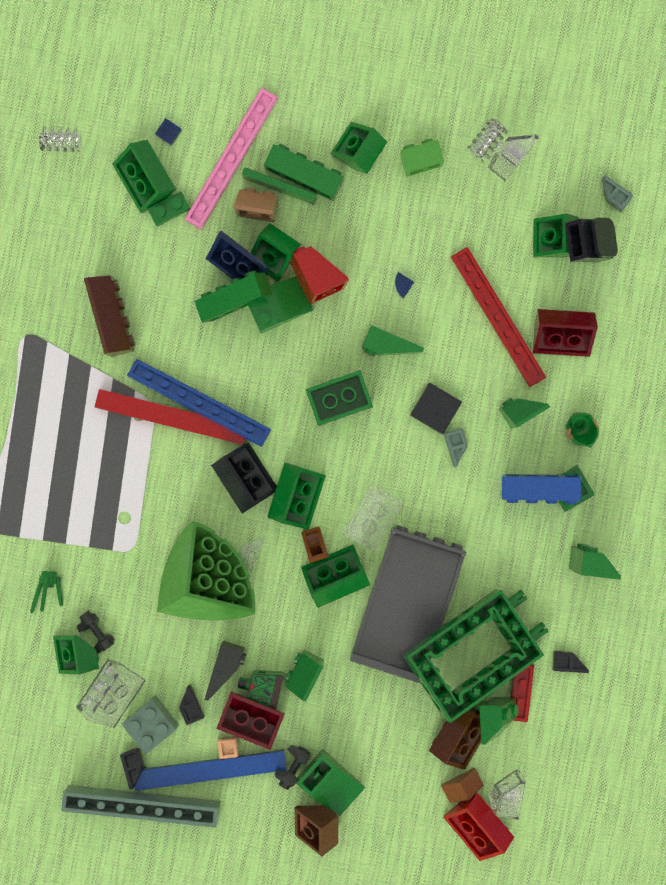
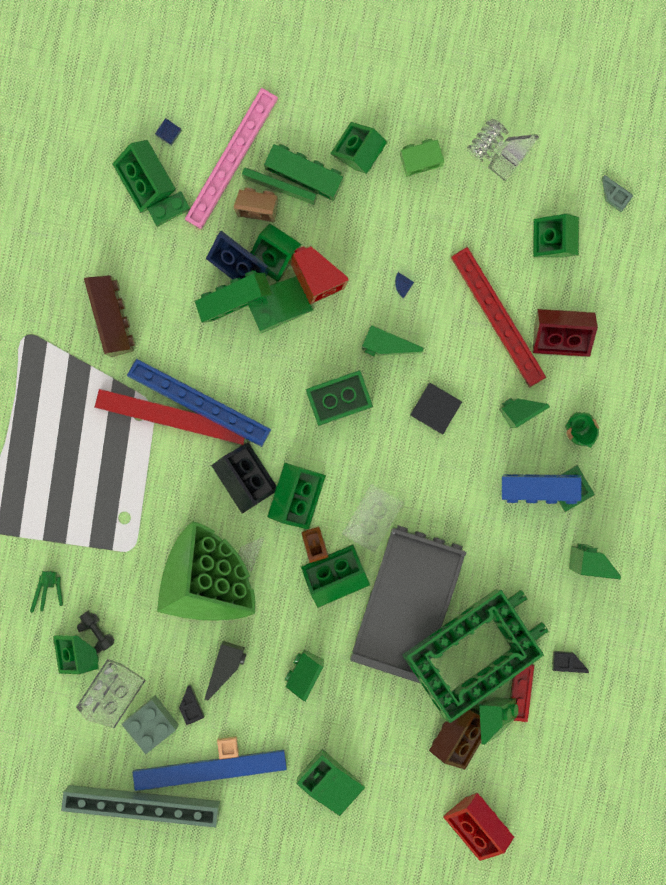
clear piece [39,126,82,152] -> none
black tile [120,747,145,789] -> none
dark red slope [216,692,285,750] -> none
torso [238,670,284,709] -> none
pearl dark grey piece [275,745,311,790] -> none
copper slope [294,805,338,856] -> none
dark orange slope [441,767,484,803] -> none
sand green tile [444,428,468,467] -> none
clear slope [488,770,526,820] -> none
black brick [565,217,618,262] -> none

